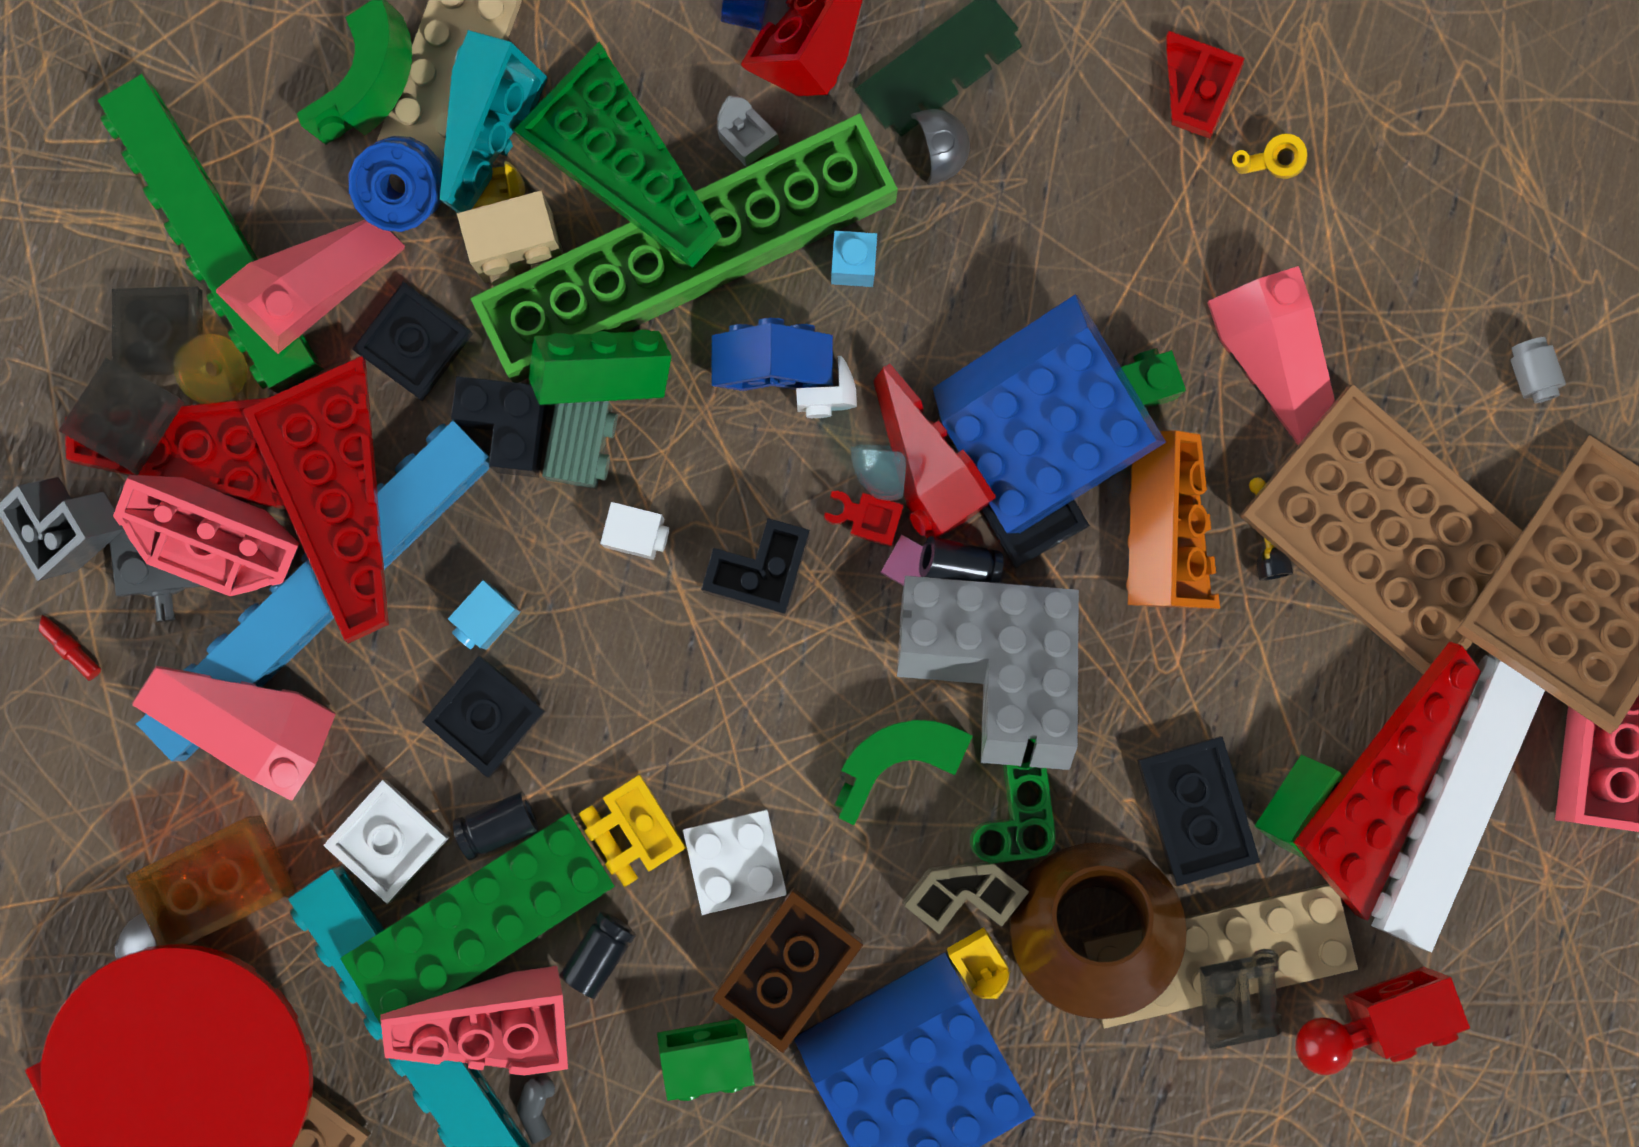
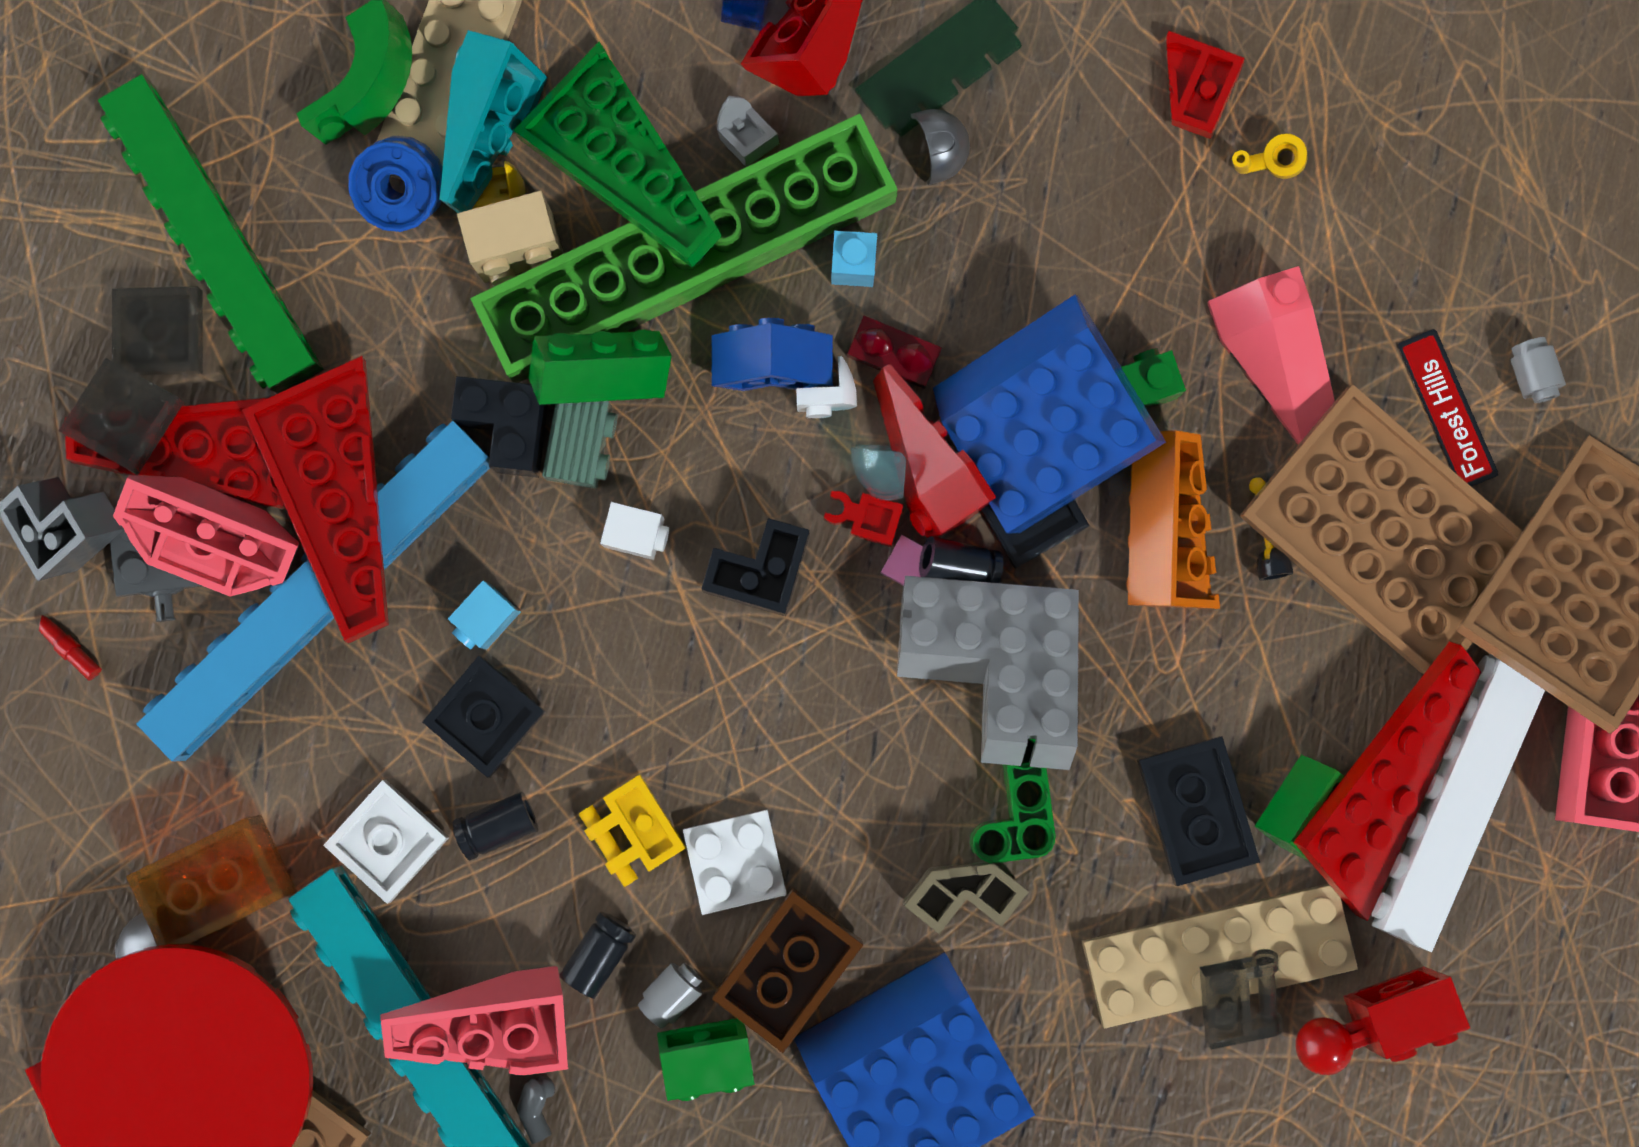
coral wedge [132,666,336,801] -> none
clear yellow piece [174,334,247,404] -> none
coral wedge [216,220,405,354] -> none
green plate [340,813,615,1024] -> none
black tile [352,282,473,401] -> none
green arch [834,720,973,825] -> none
yellow plate [947,927,1010,999] -> none
reddish brown cone [1010,843,1187,1020] -> none
none -> light grey brick [638,963,703,1029]
none -> dark red tile [847,315,942,389]
none -> red sticker [1398,329,1498,487]

